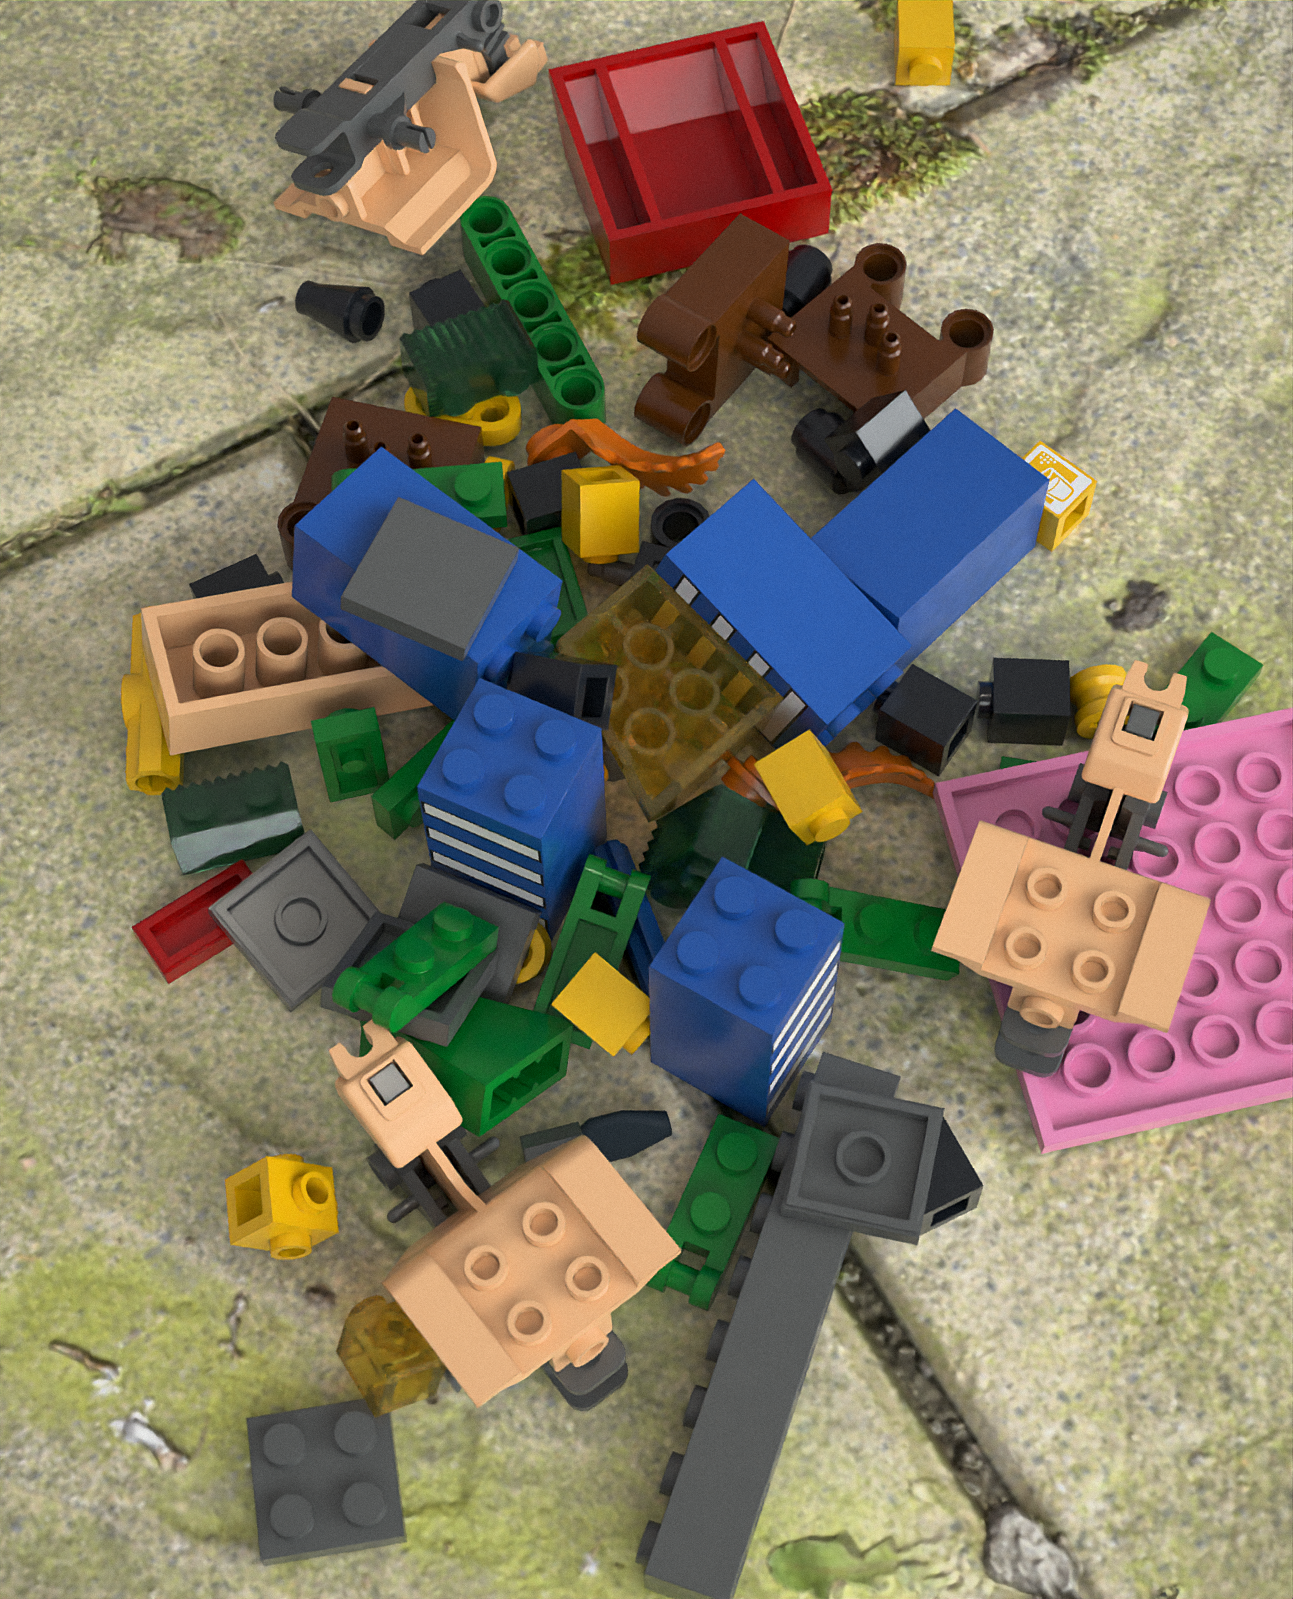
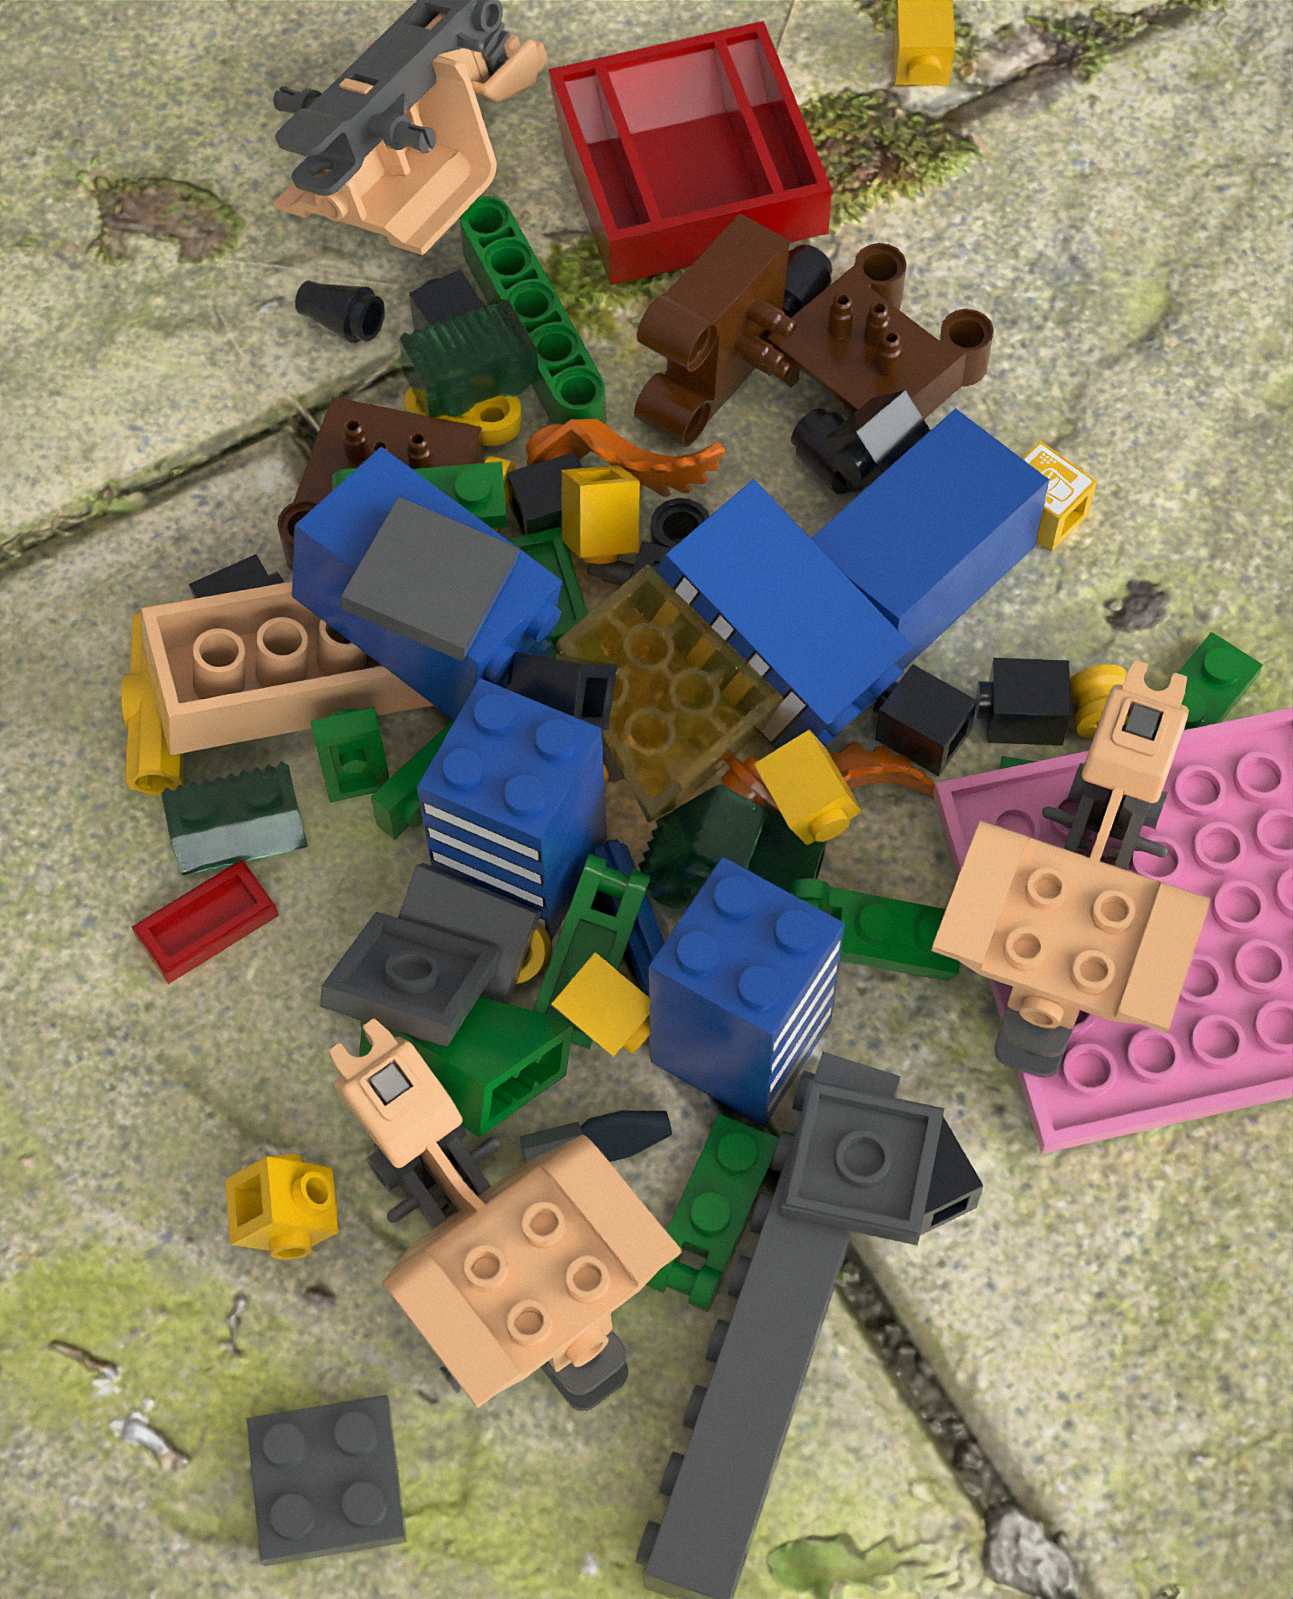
dark grey tile [208,829,381,1012] -> none
green plate [332,901,499,1032] -> none
clear yellow brick [336,1295,446,1418] -> none

